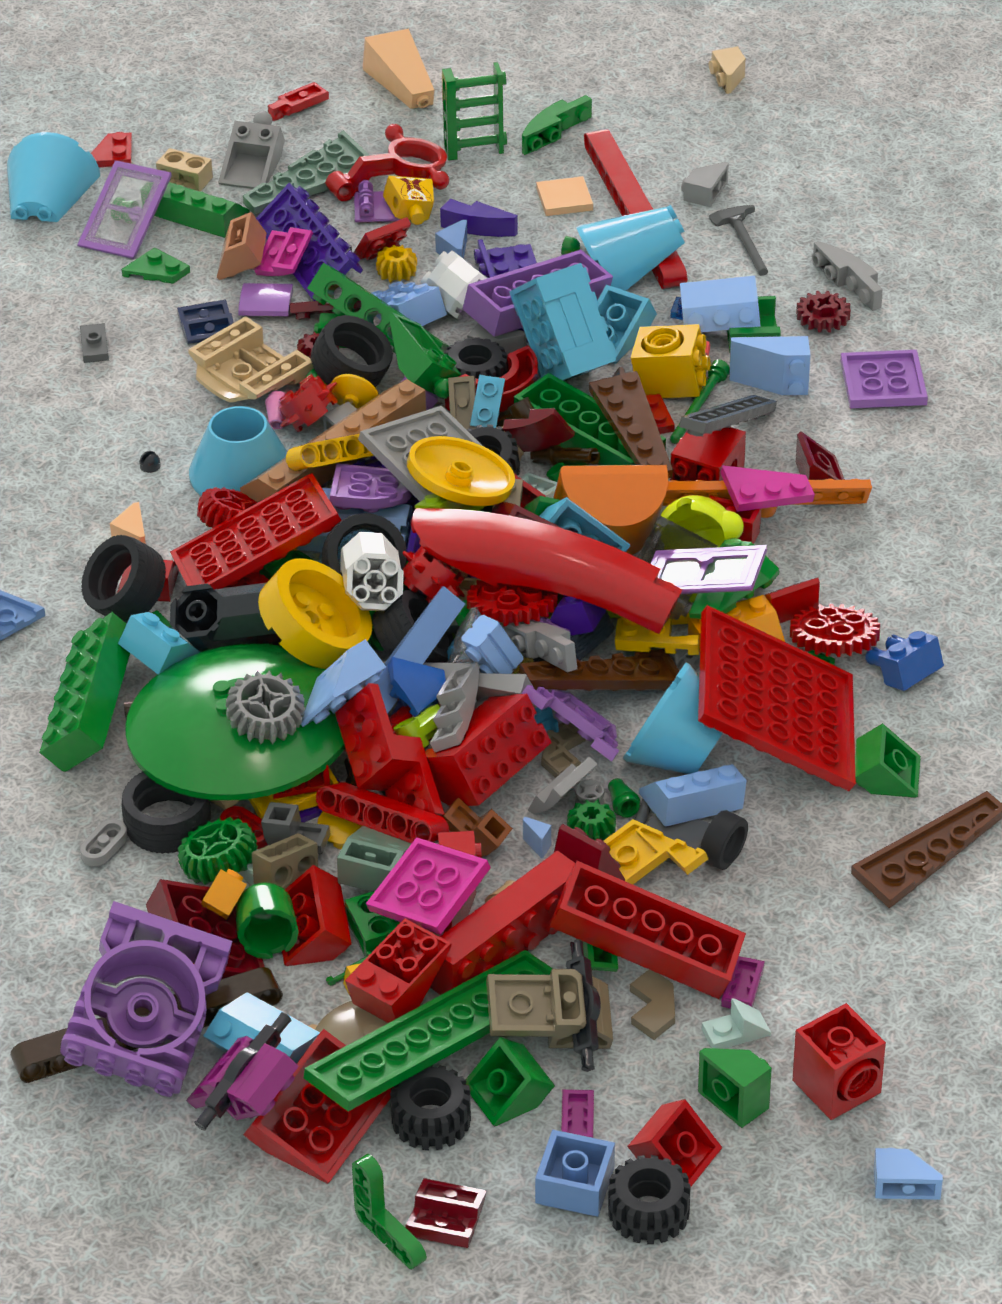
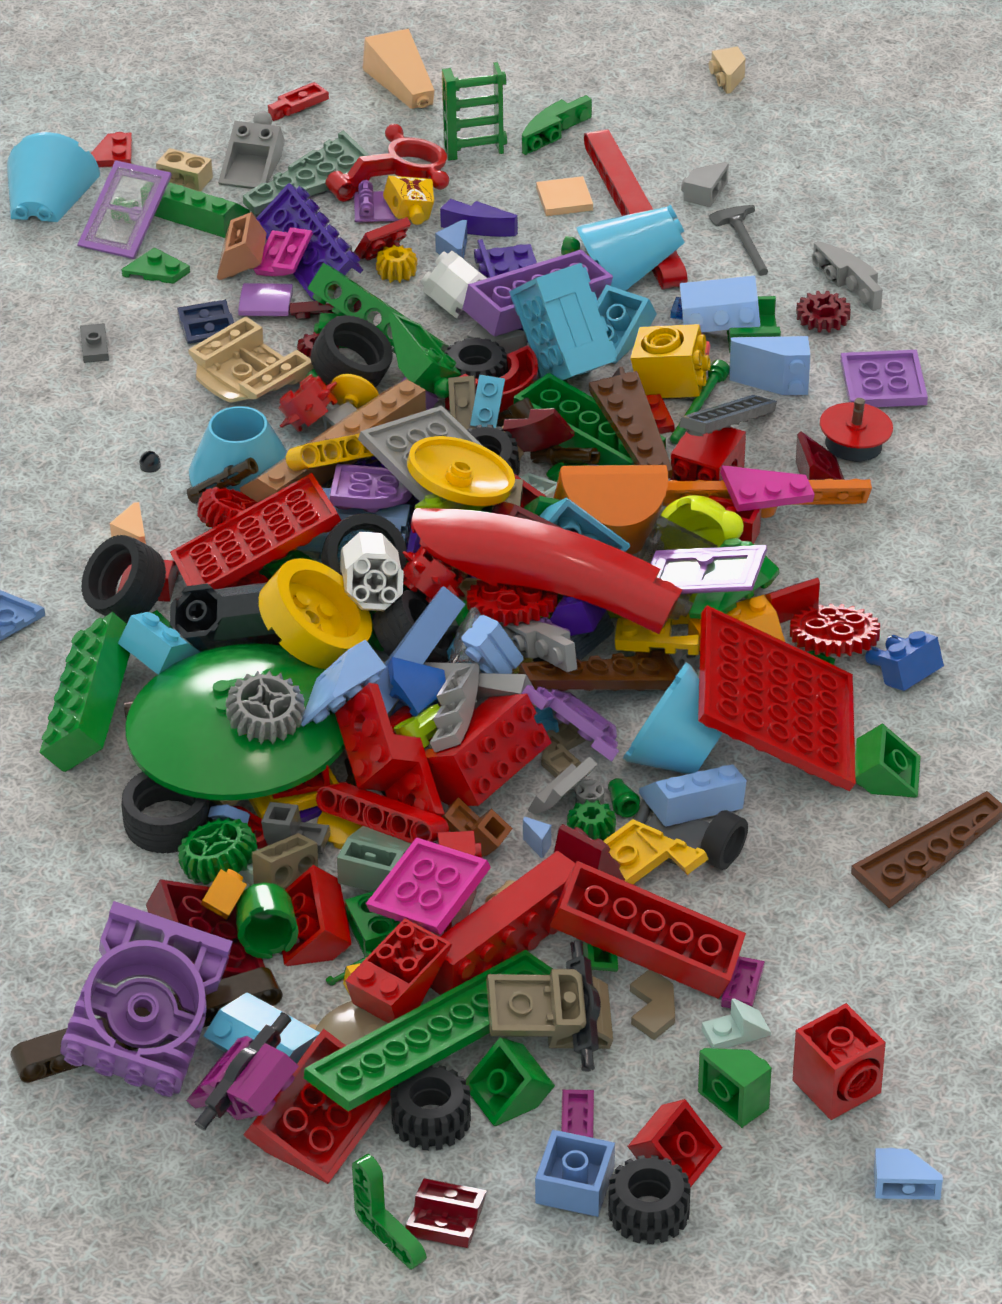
light grey plate [80,819,128,867] -> none
bright pink cone [265,391,286,429] -> none
light blue slope [372,281,447,326] -> none
none -> dark brown pin [187,457,259,504]
none -> medium blue tile [208,804,250,824]
none -> piece [820,398,893,462]

